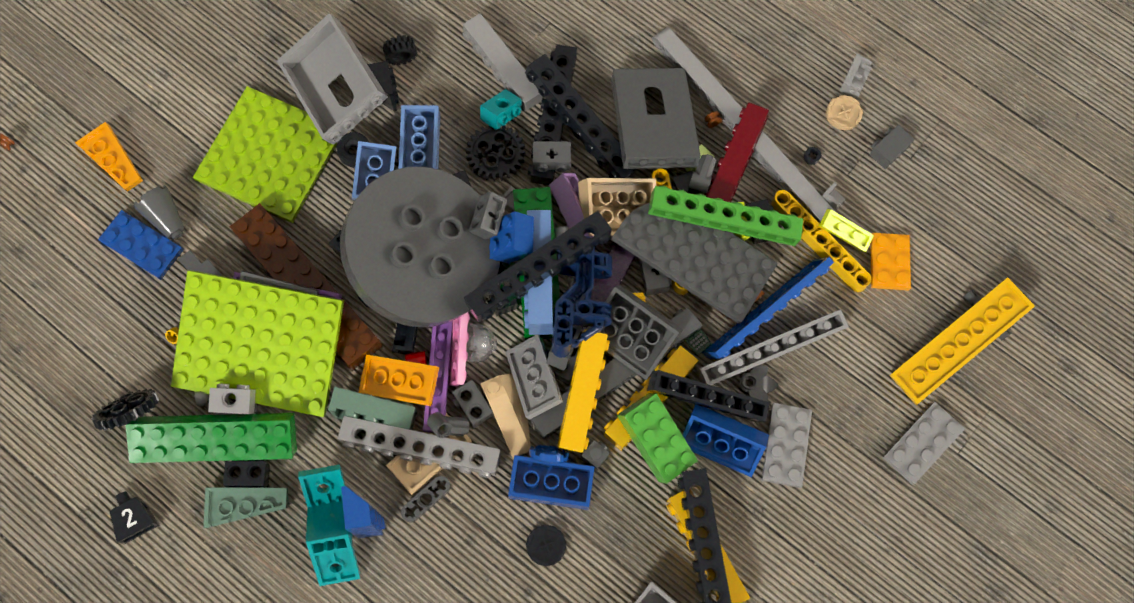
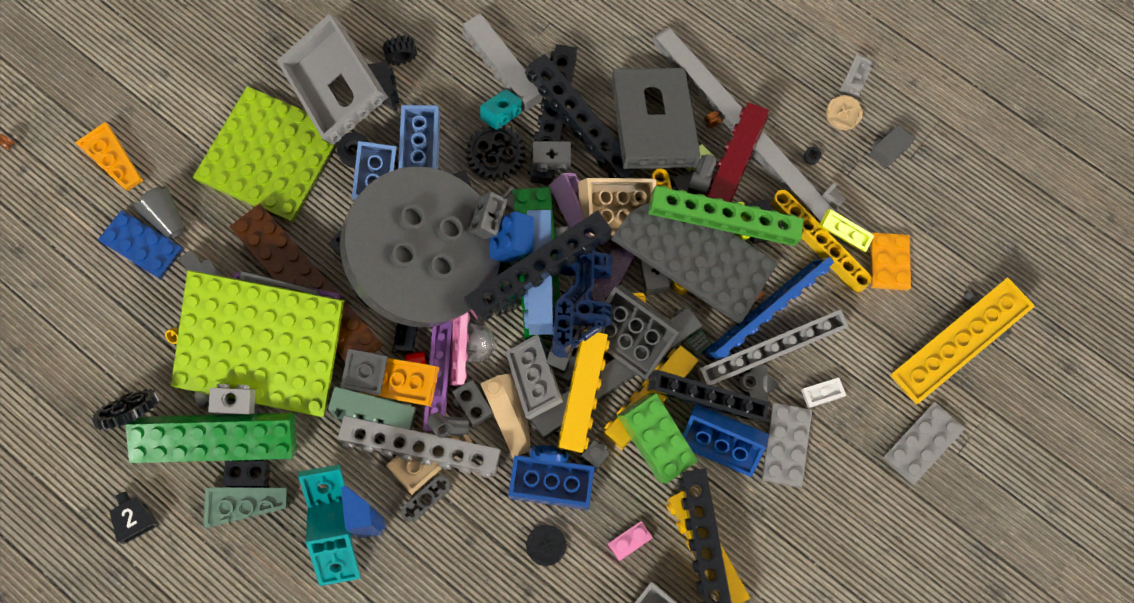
none -> dark grey plate [341,348,388,395]
none -> bright pink plate [608,521,653,561]
none -> white plate [801,378,846,409]

